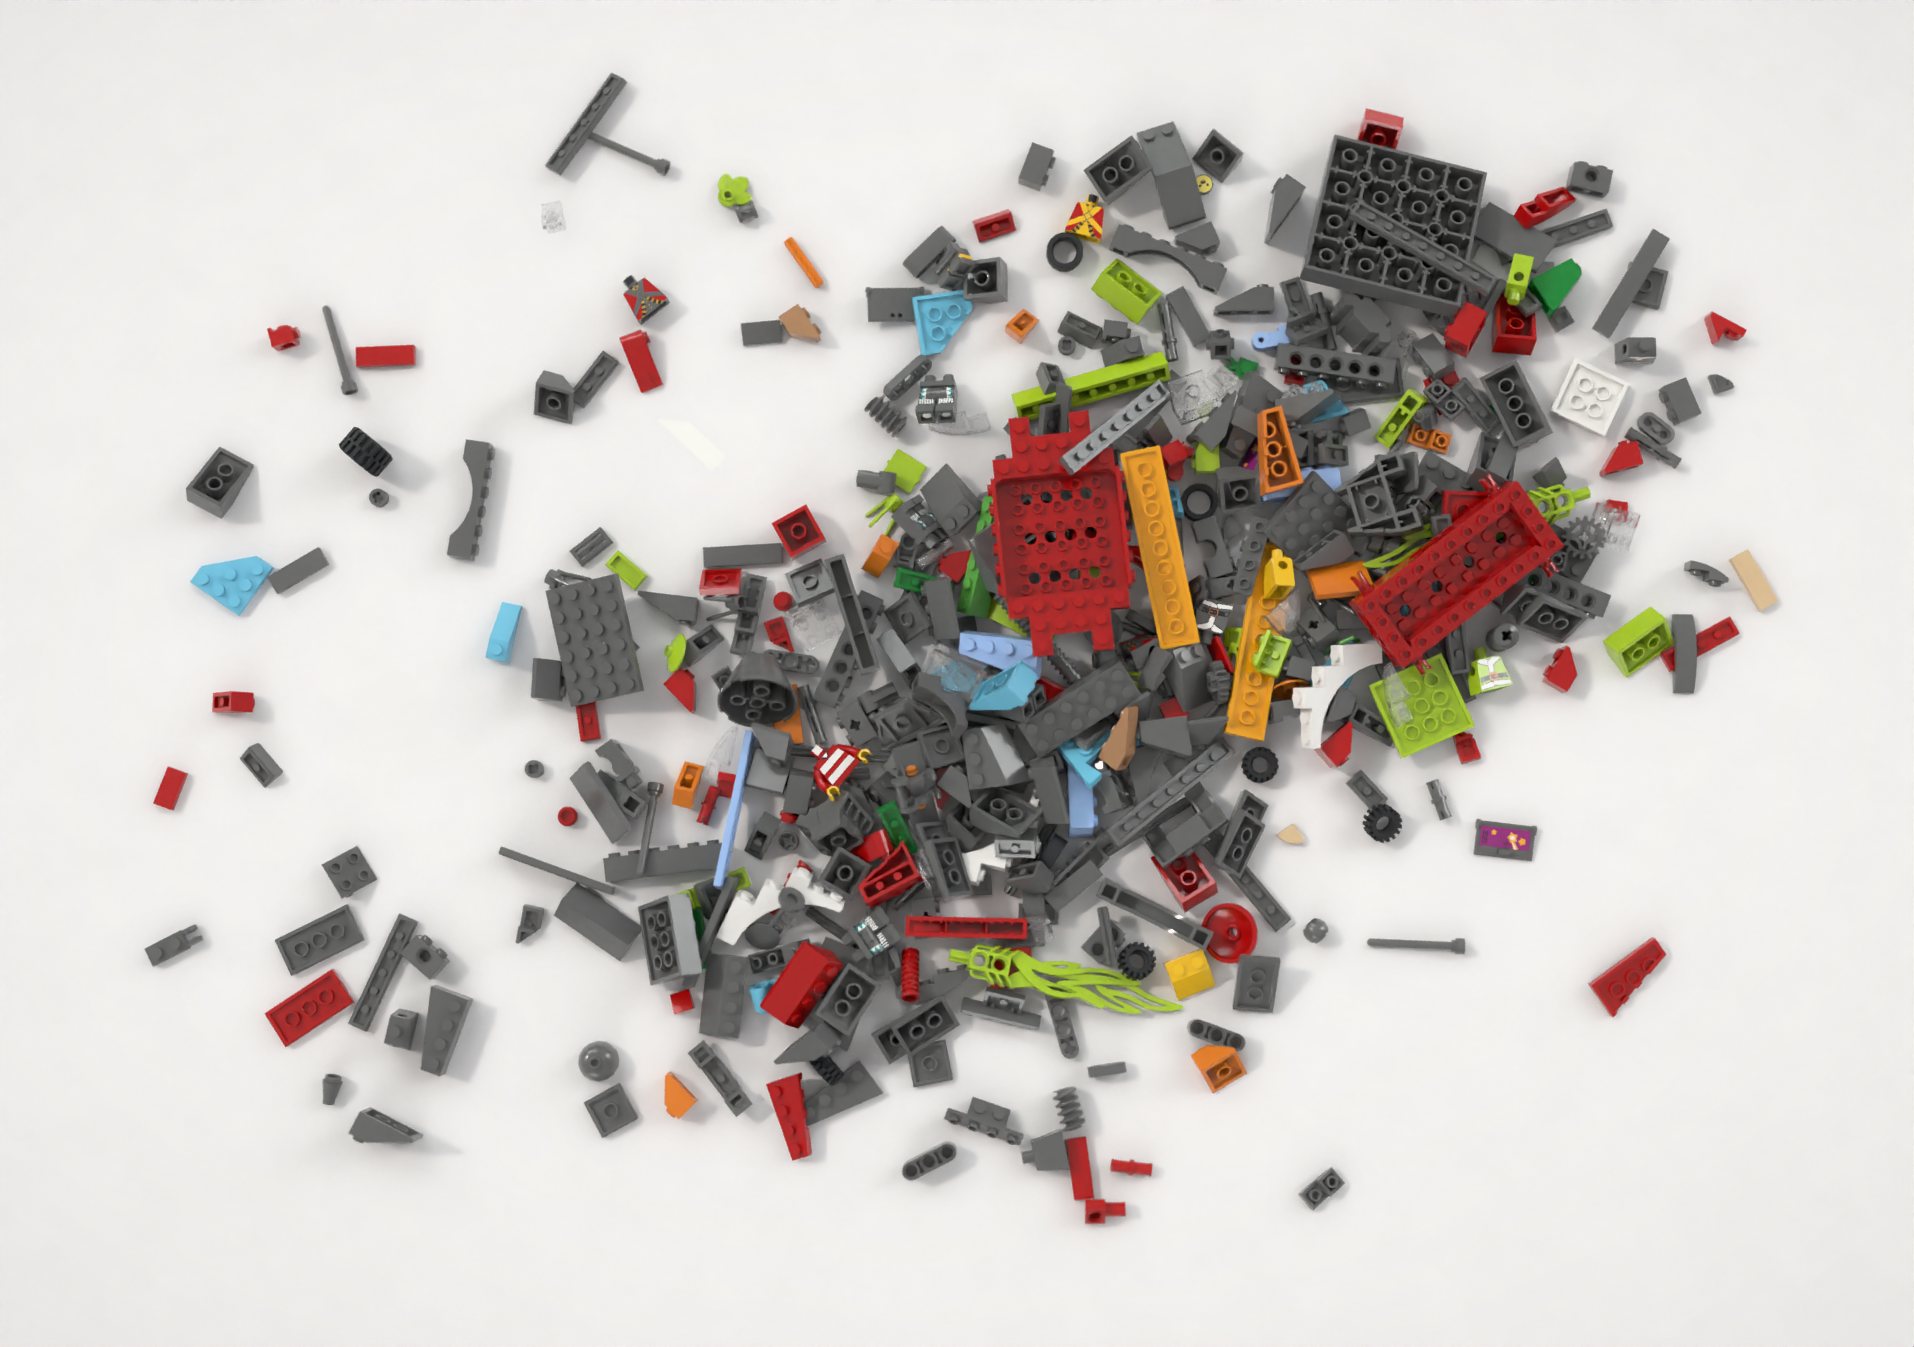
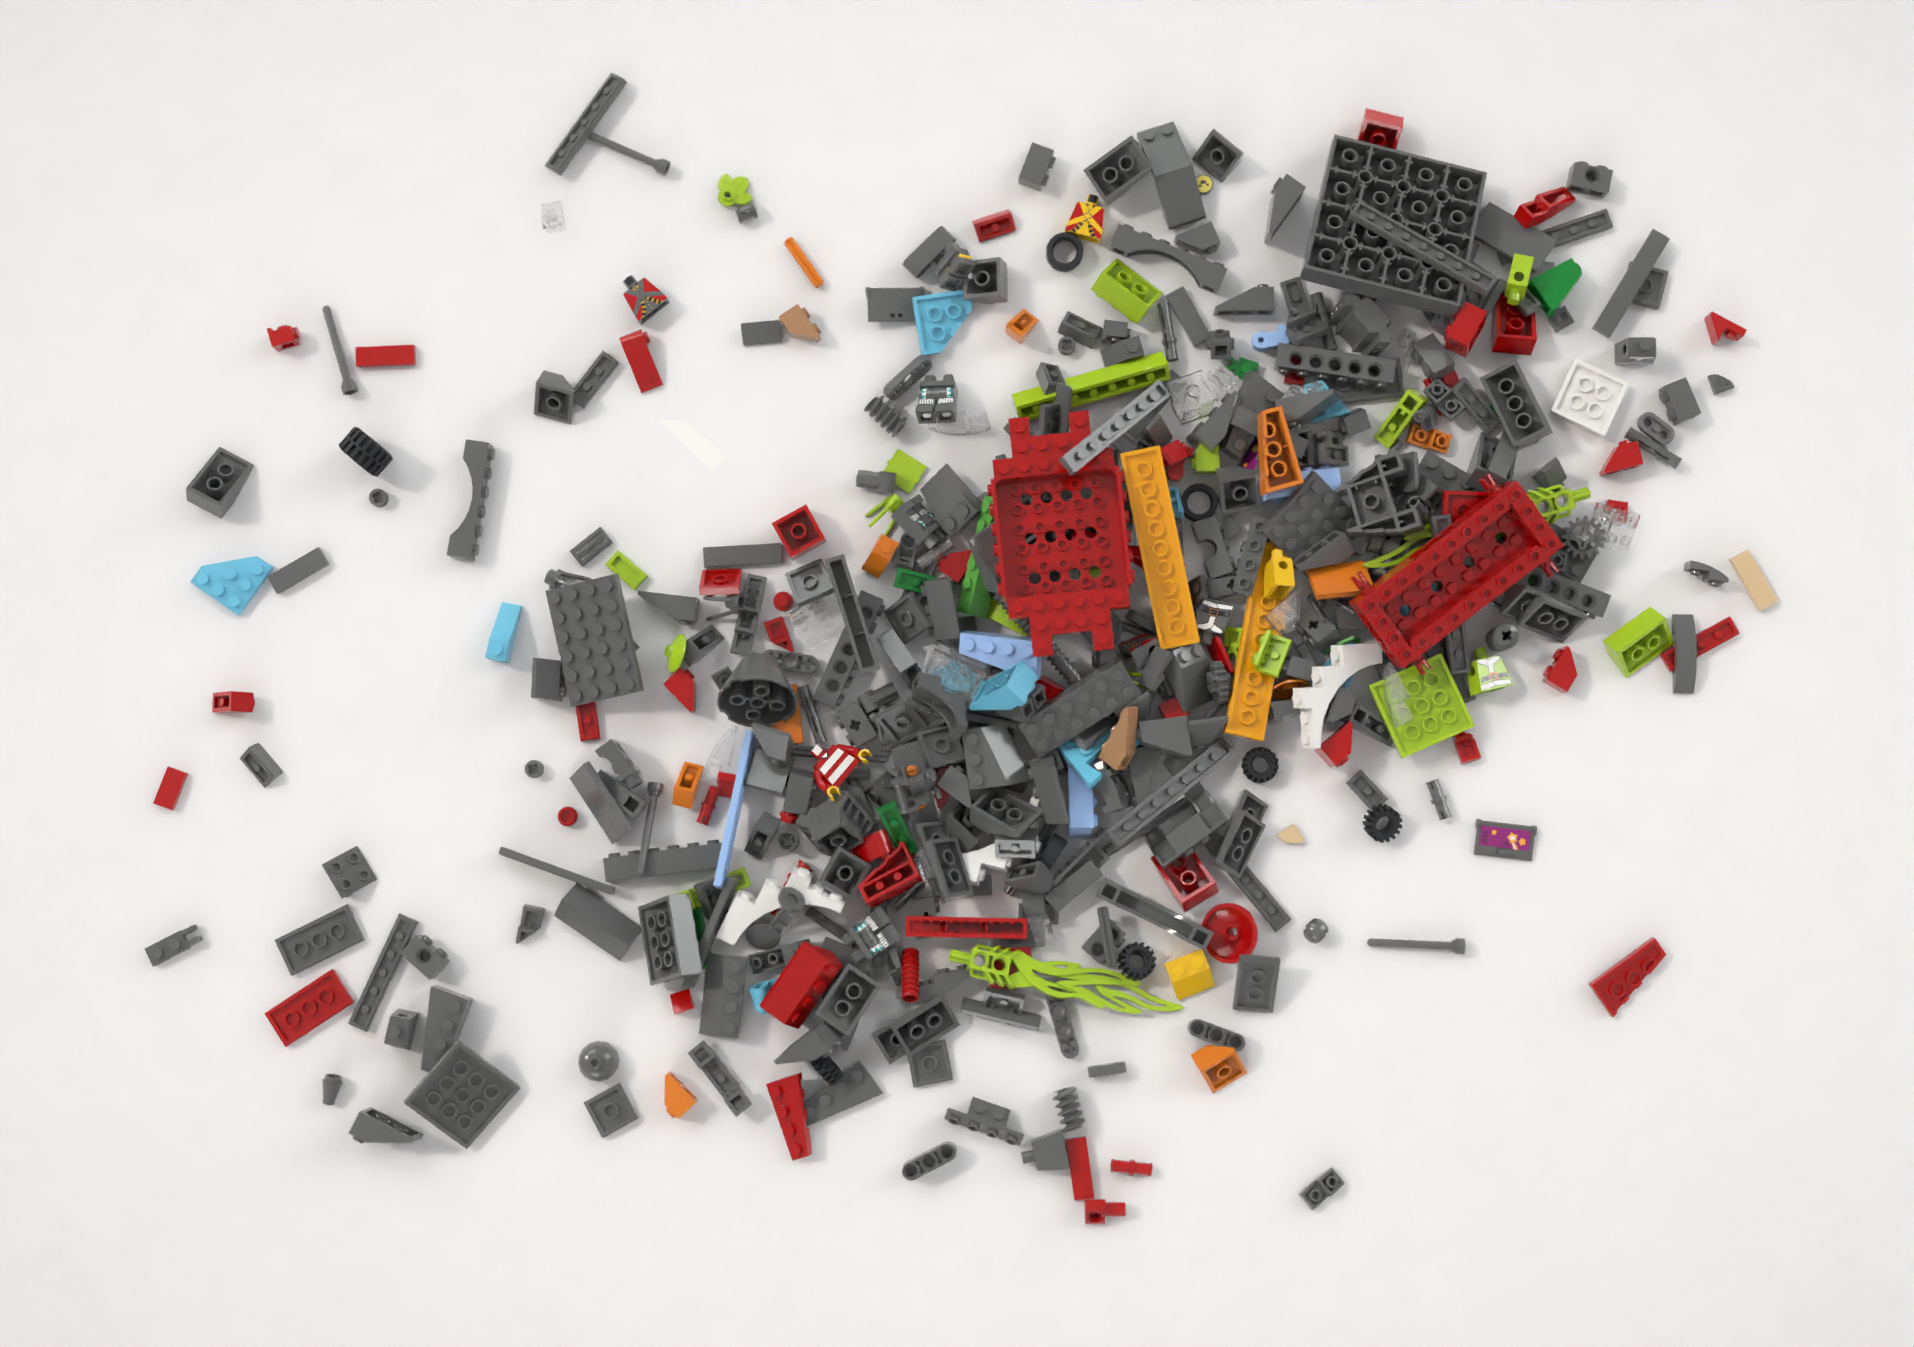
none -> dark grey plate [404,1039,520,1149]

